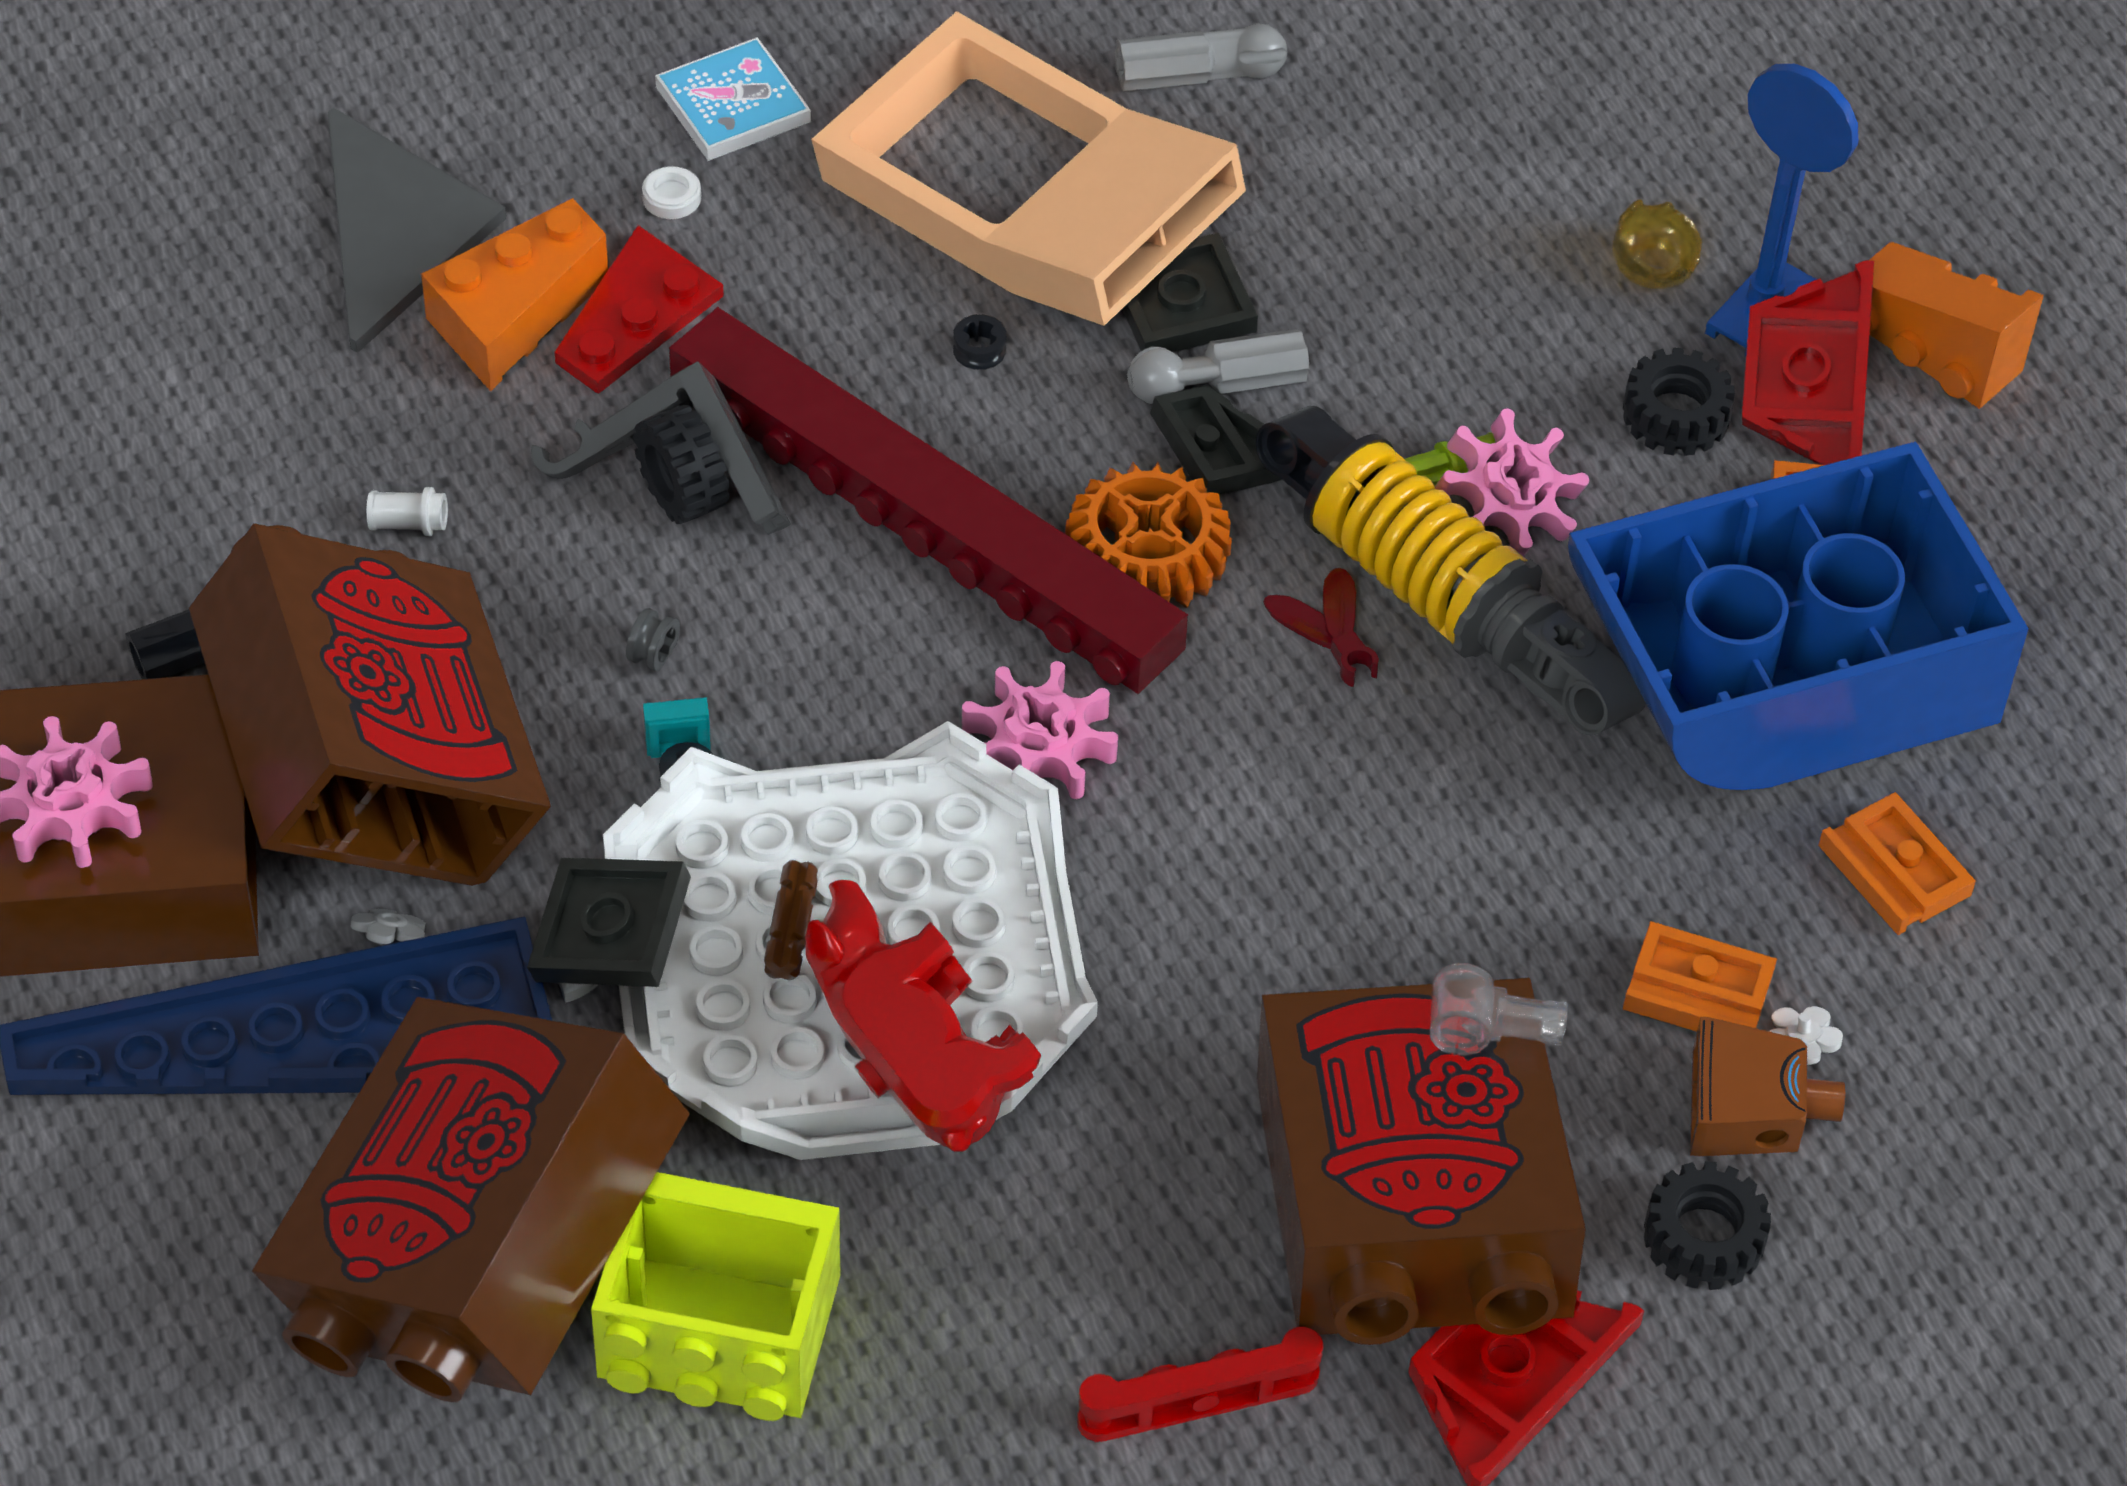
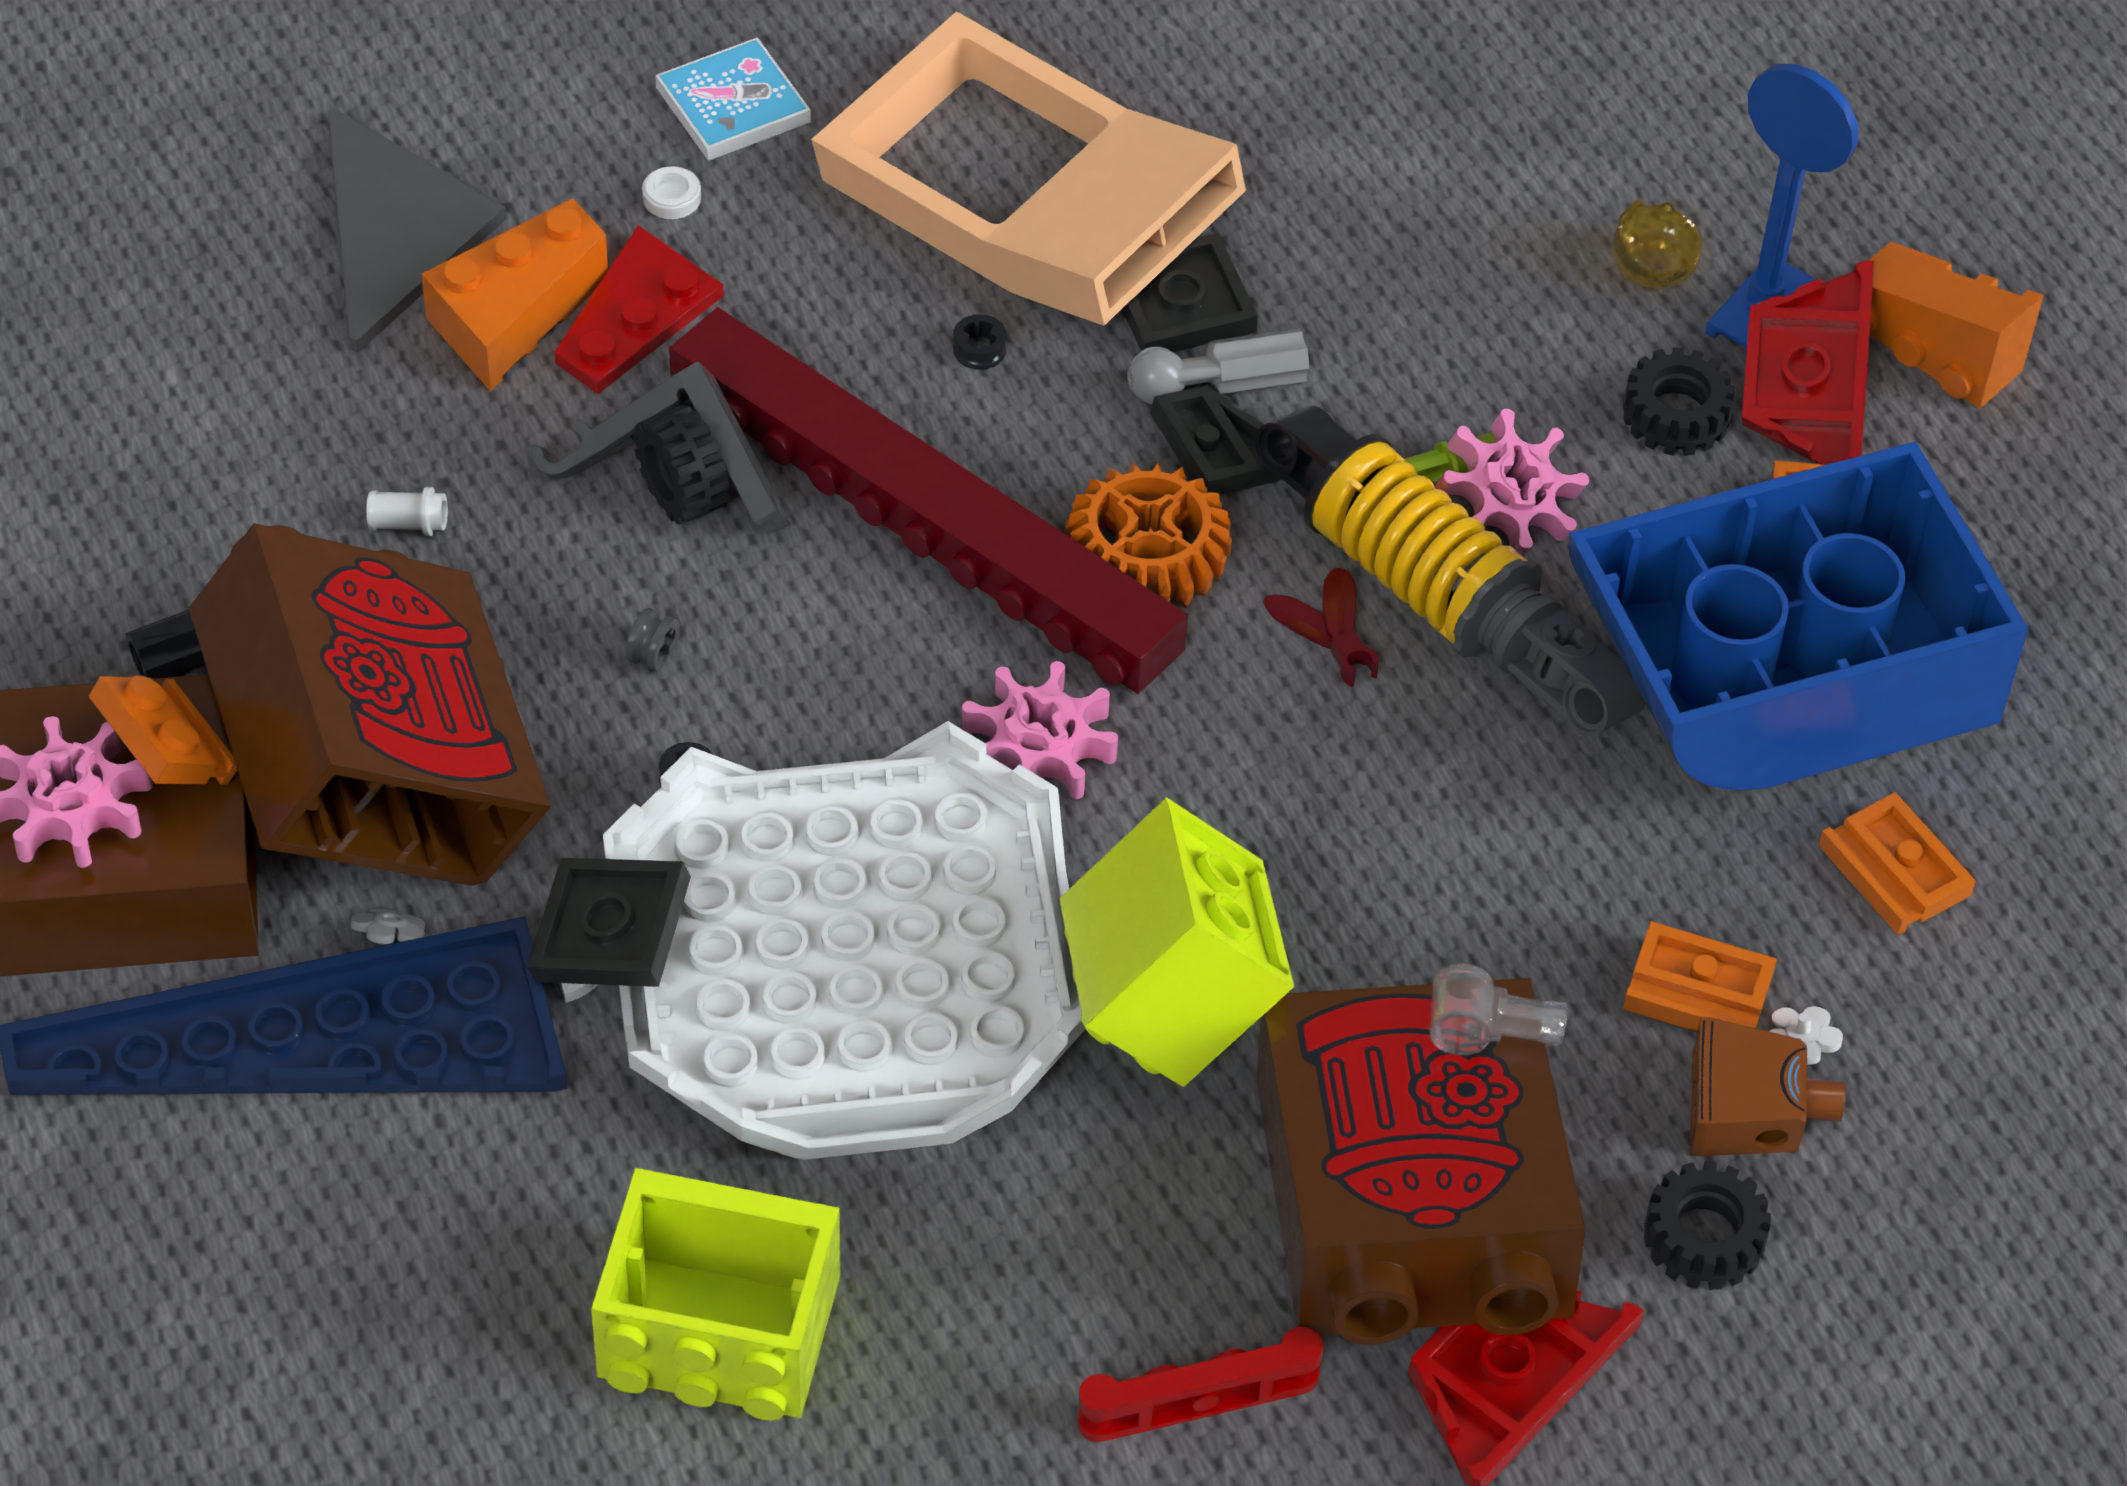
reddish brown brick [252,997,690,1402] -> none
teal tile [643,697,711,758] -> none
reddish brown axle [764,860,818,981] -> none
red animal [805,880,1041,1152] -> none
light grey piece [1115,23,1287,91] -> none
none -> orange plate [89,675,238,785]
none -> neon yellow container [1059,797,1294,1088]

